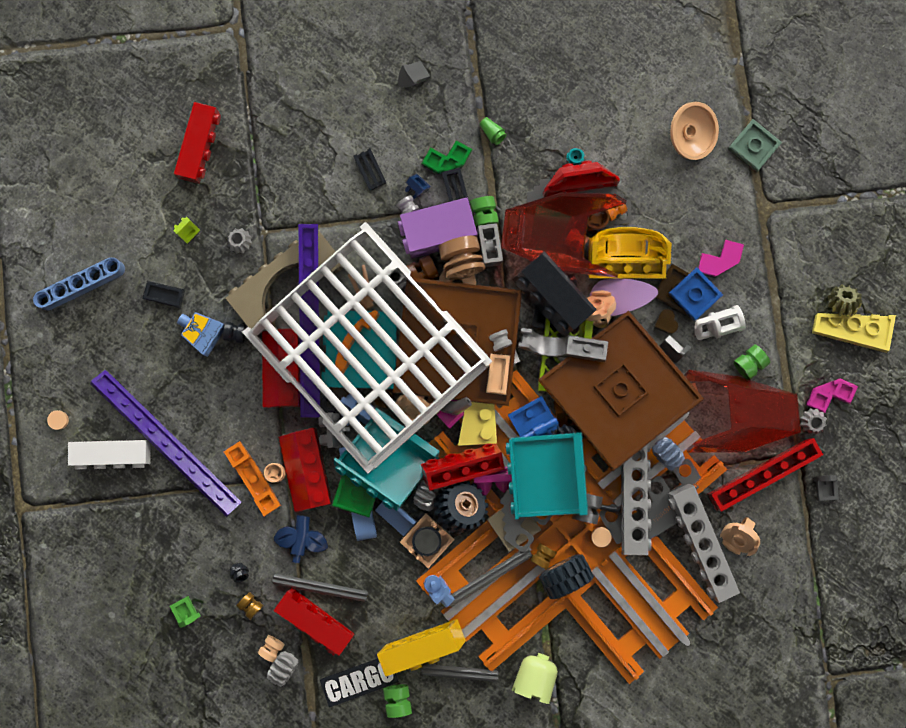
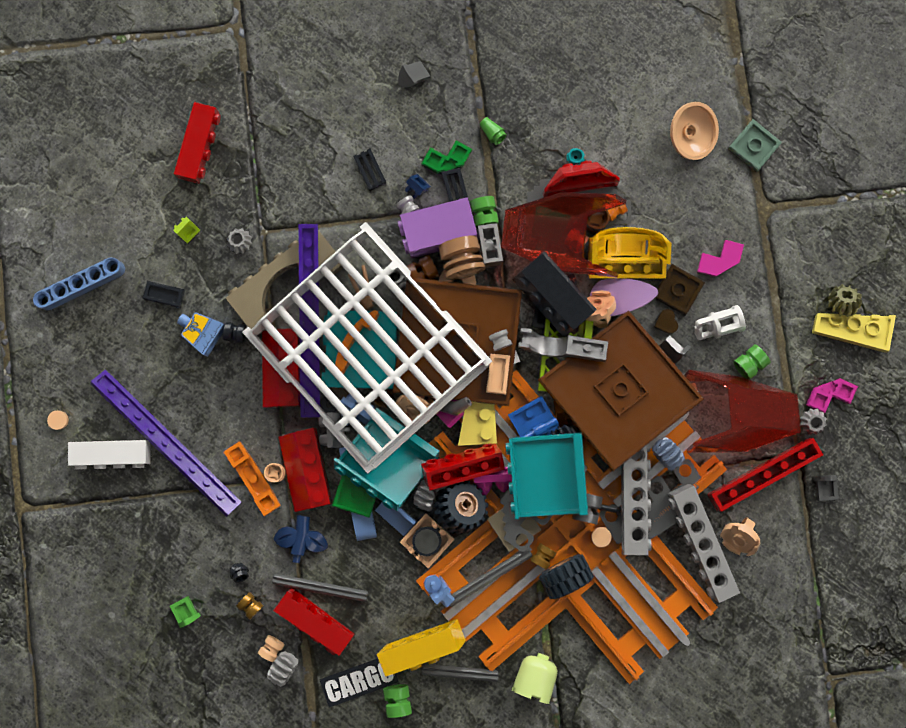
blue tile [668,267,723,321] -> none

